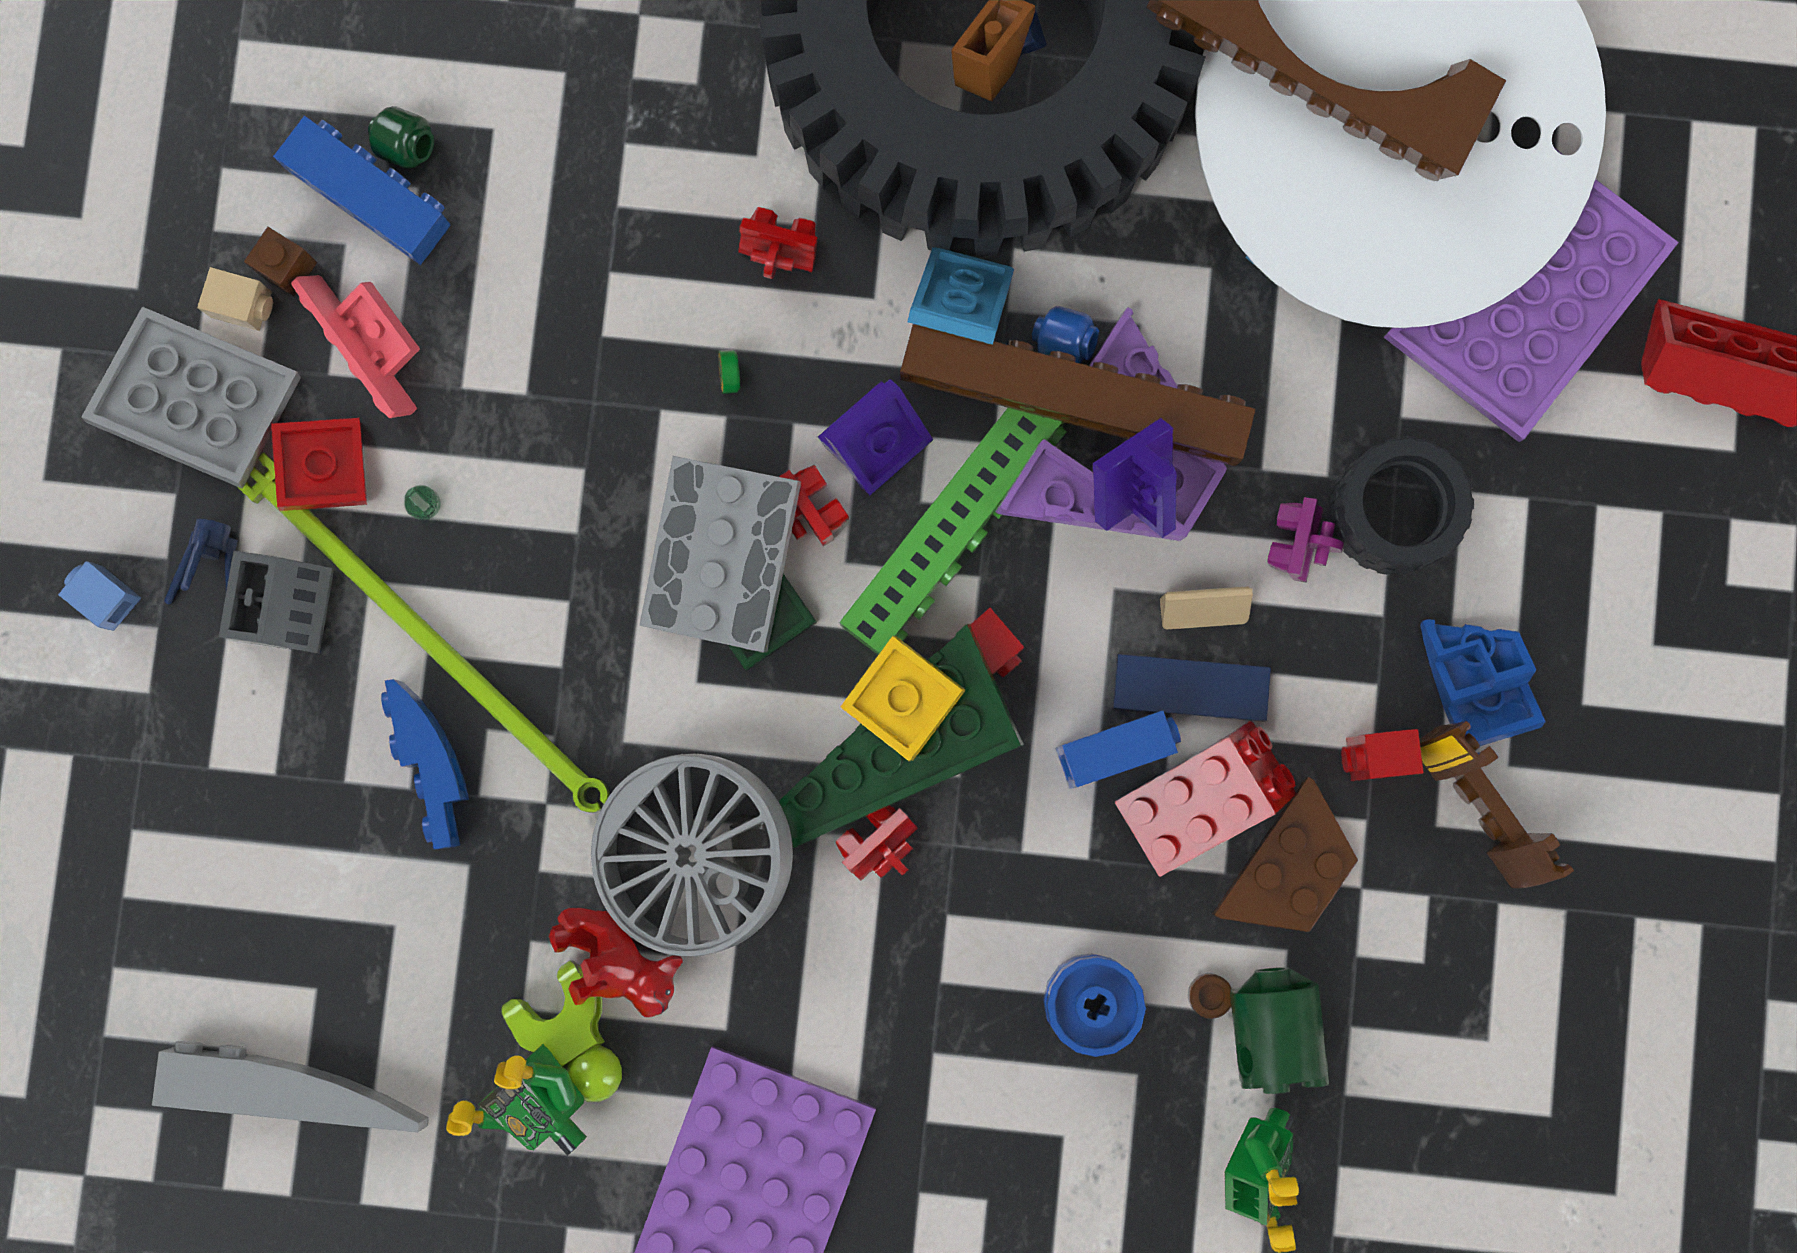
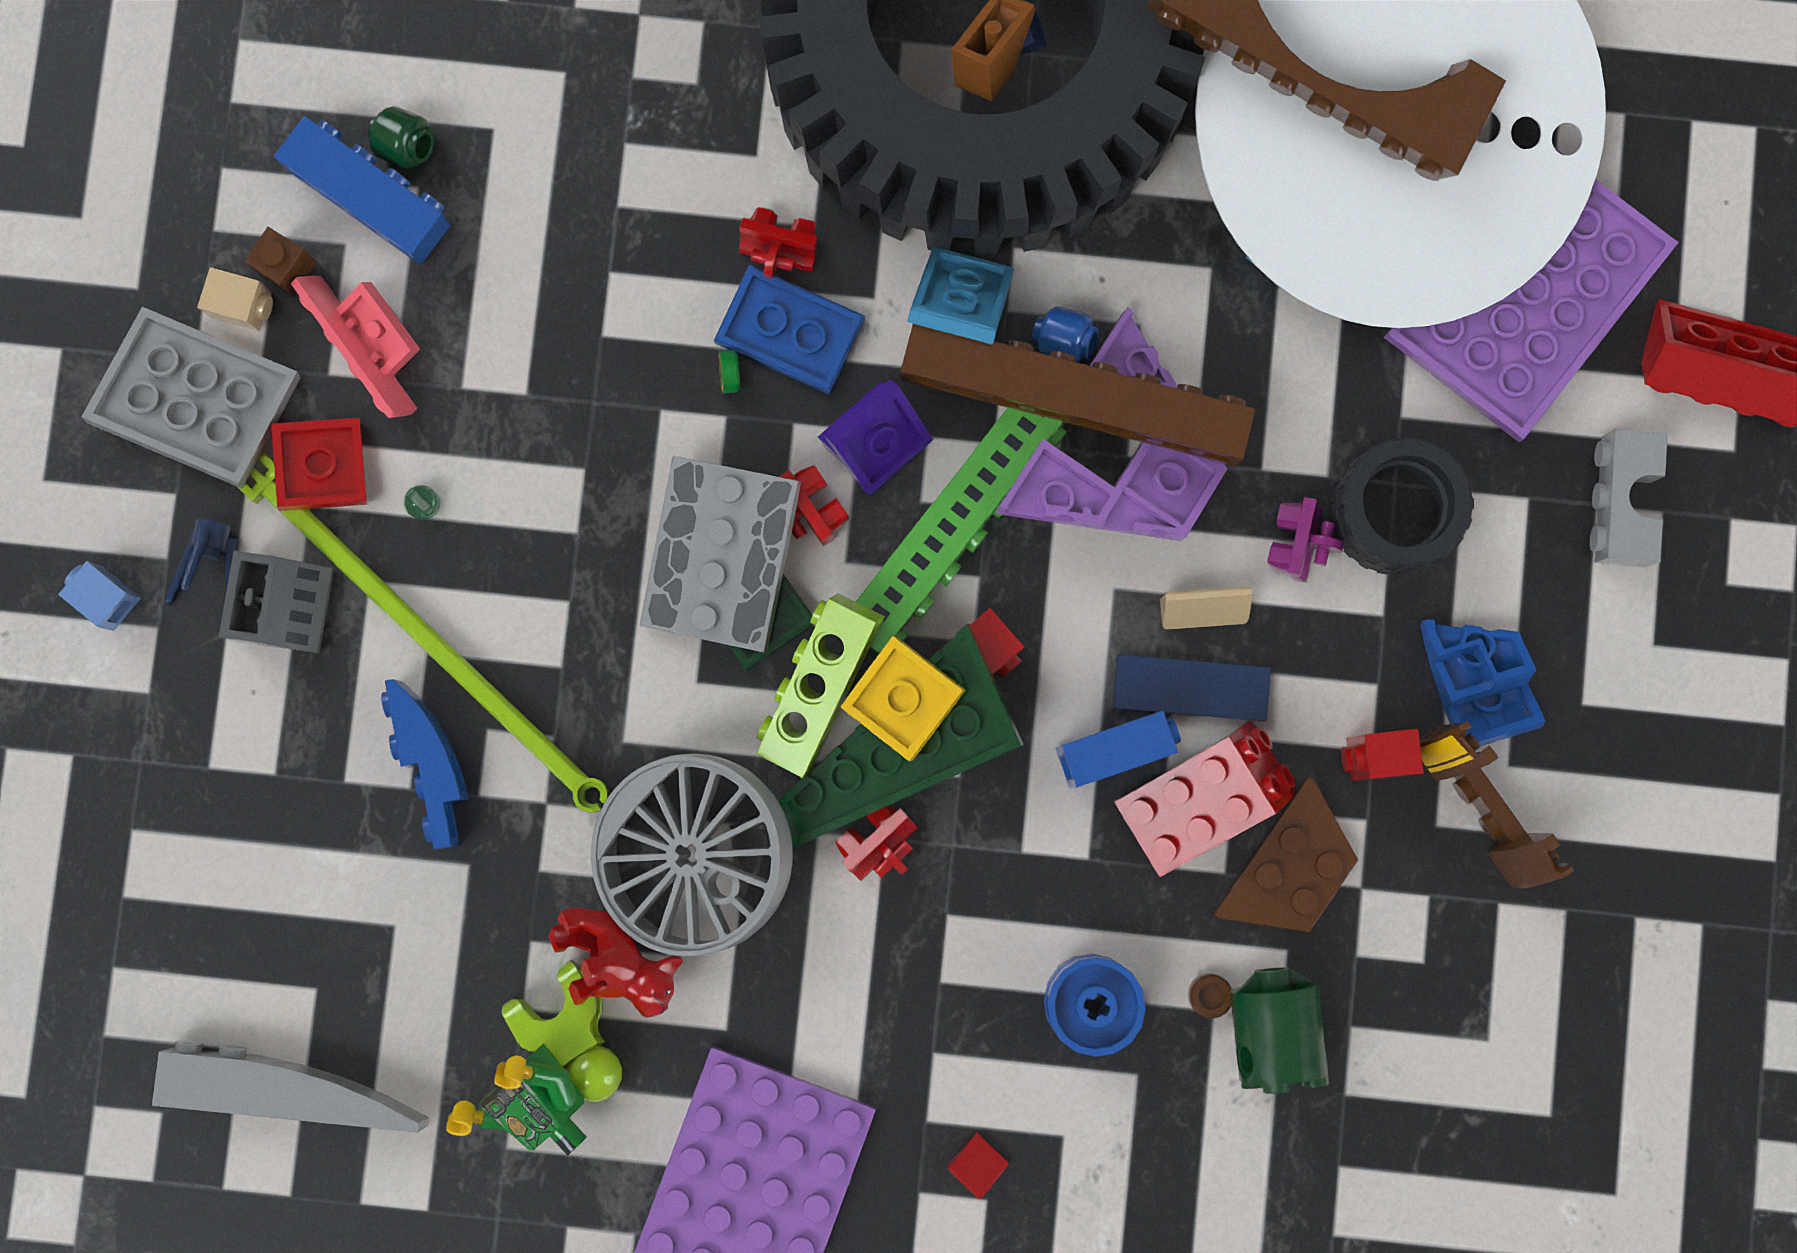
dark purple bracket [1093,418,1177,538] -> none
green torso [1224,1108,1299,1253] -> none
none -> blue tile [714,264,865,395]
none -> lime brick [756,593,885,778]
none -> red slope [947,1132,1009,1200]
none -> light grey arch [1590,429,1668,567]

